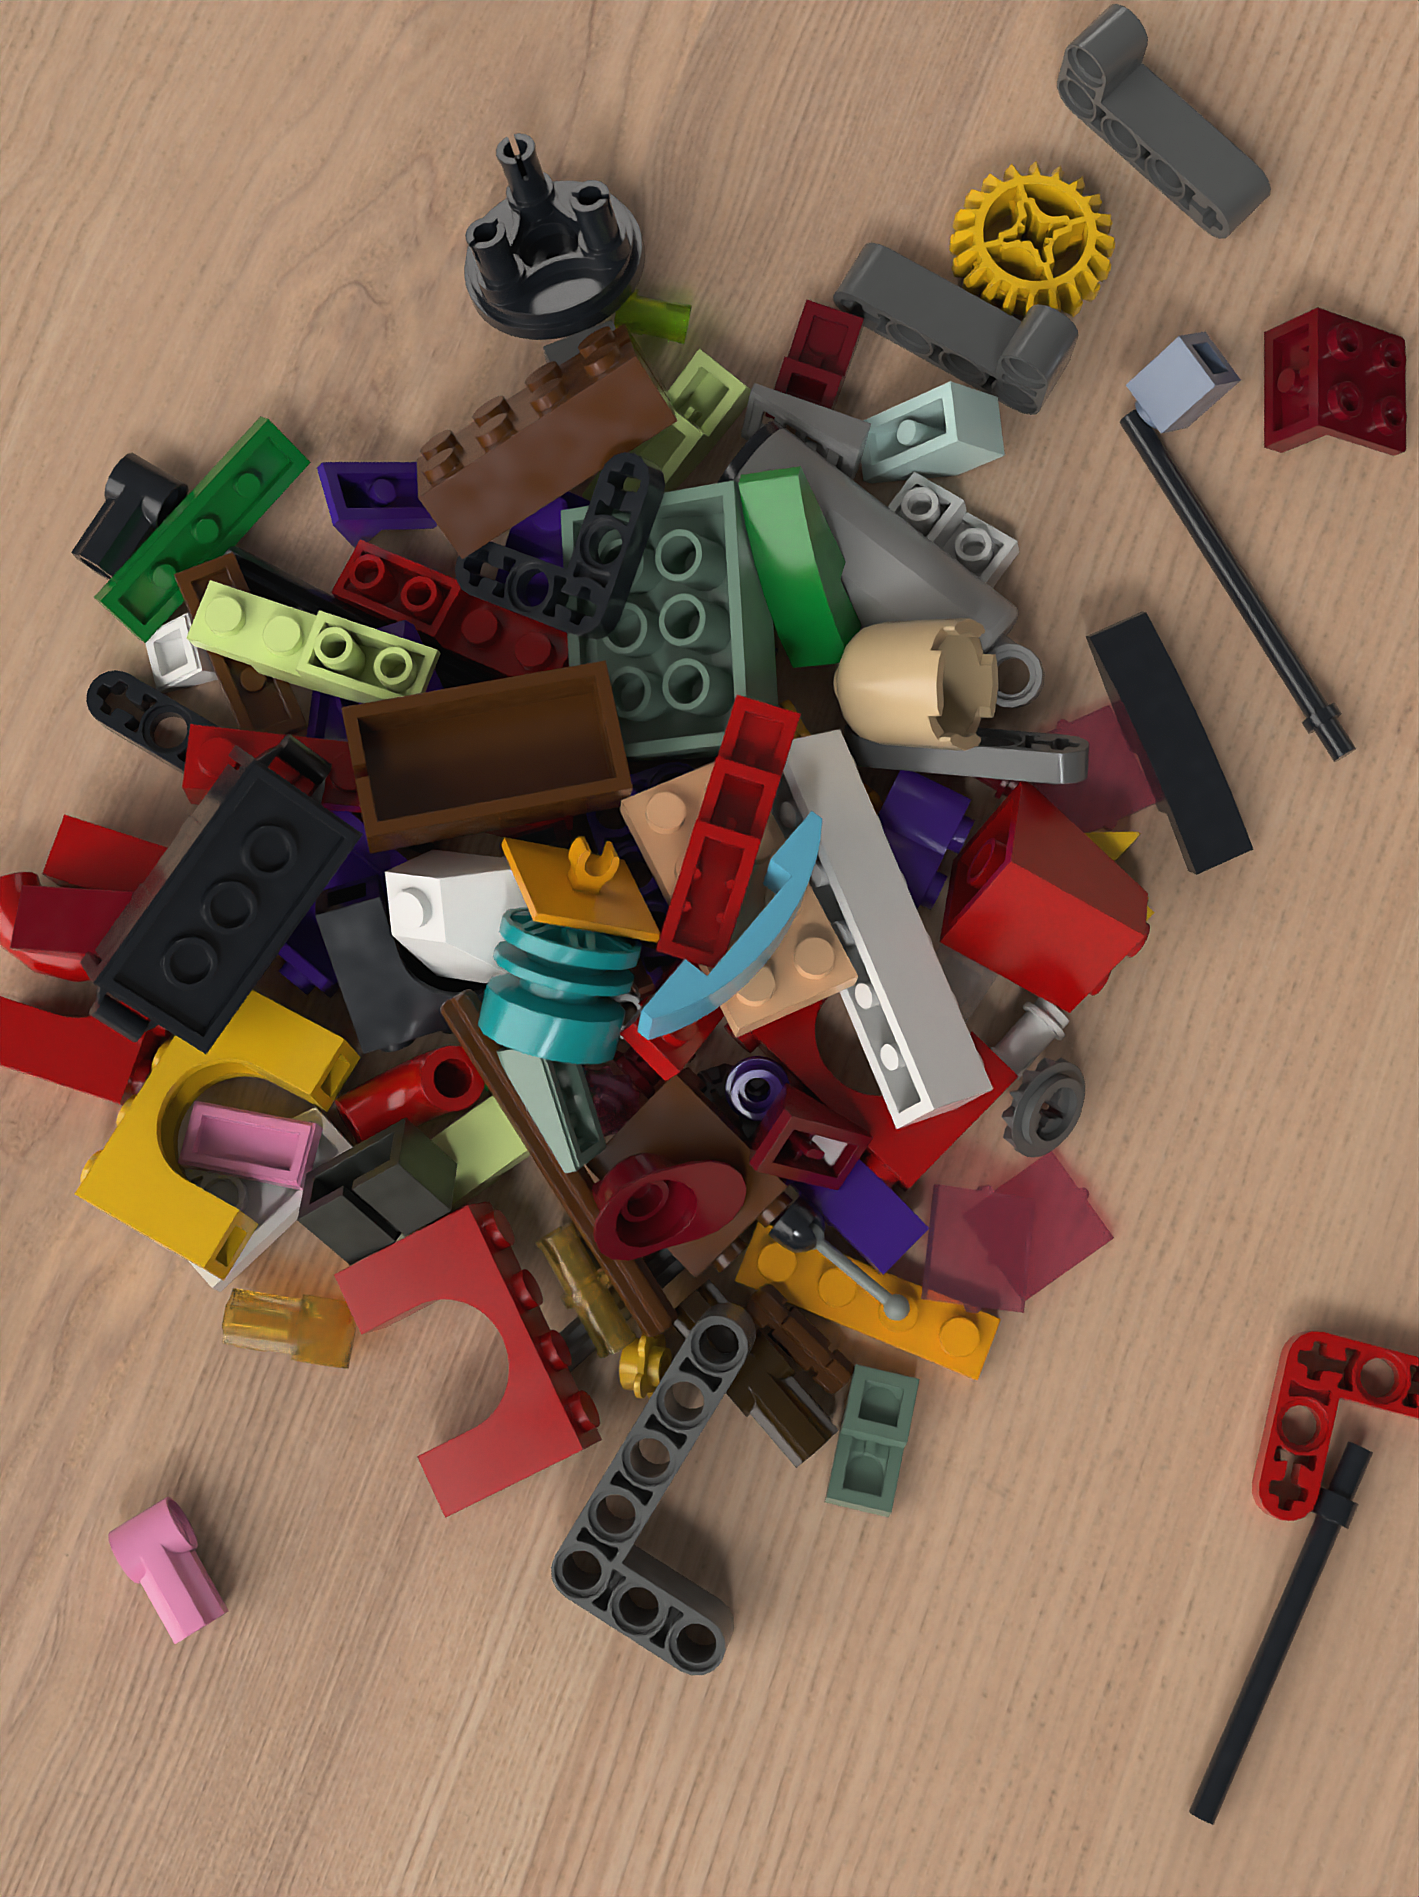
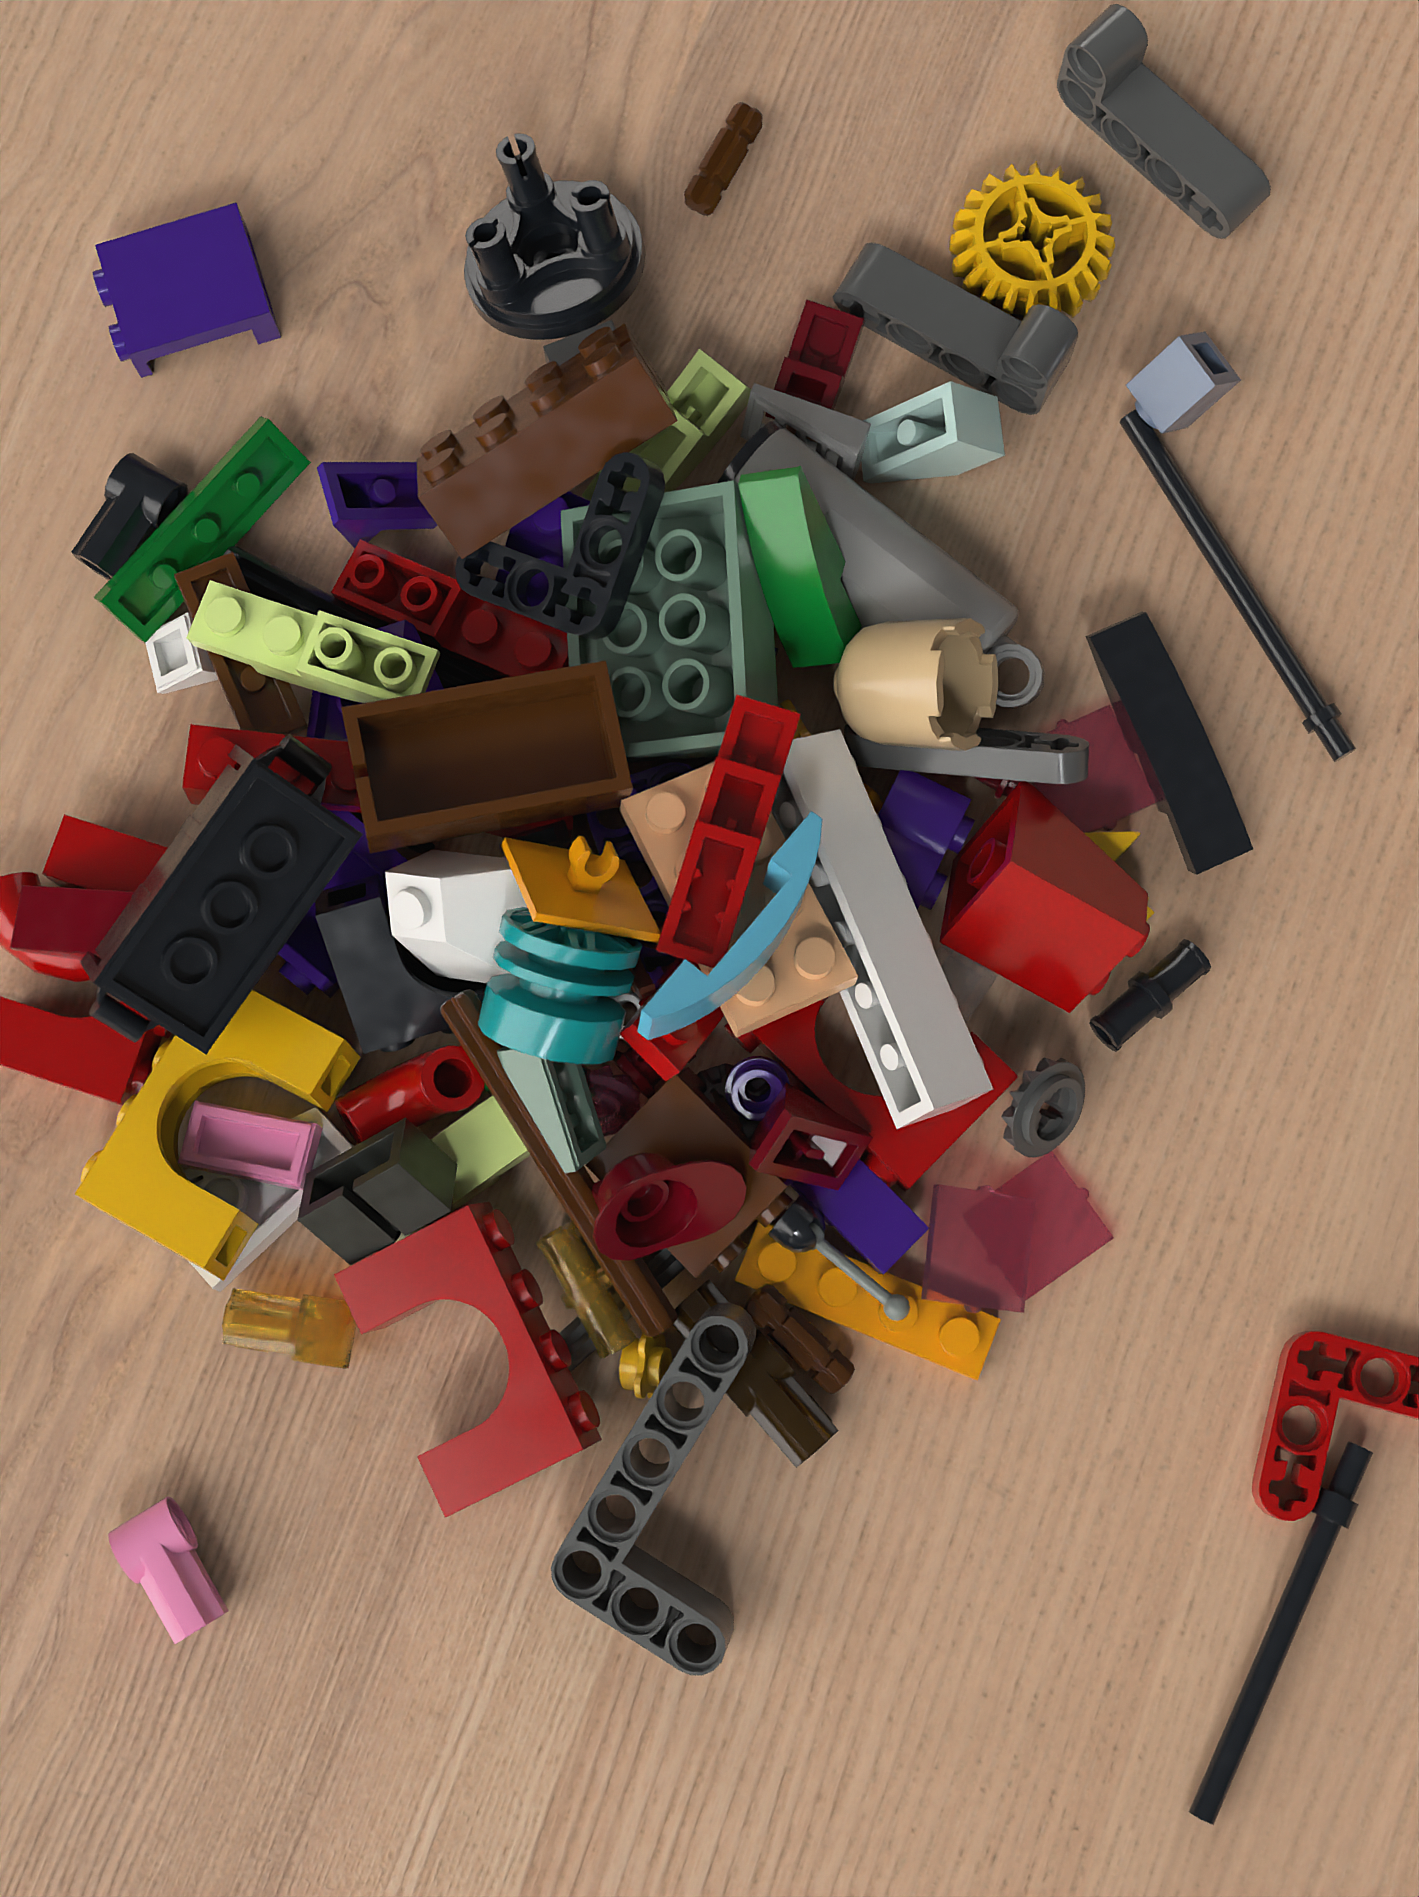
black beam [86,670,219,774] -> none
clear neon green pin [614,289,692,344] -> none
sand green slope [825,1364,920,1517] -> none
white slope [888,472,1019,588] -> none
white pin [991,997,1069,1080] -> none
dark red bracket [1264,307,1407,456] -> none
none -> dark purple panel [92,202,281,378]
none -> reddish brown axle [684,102,763,216]
none -> black pin [1089,939,1211,1052]

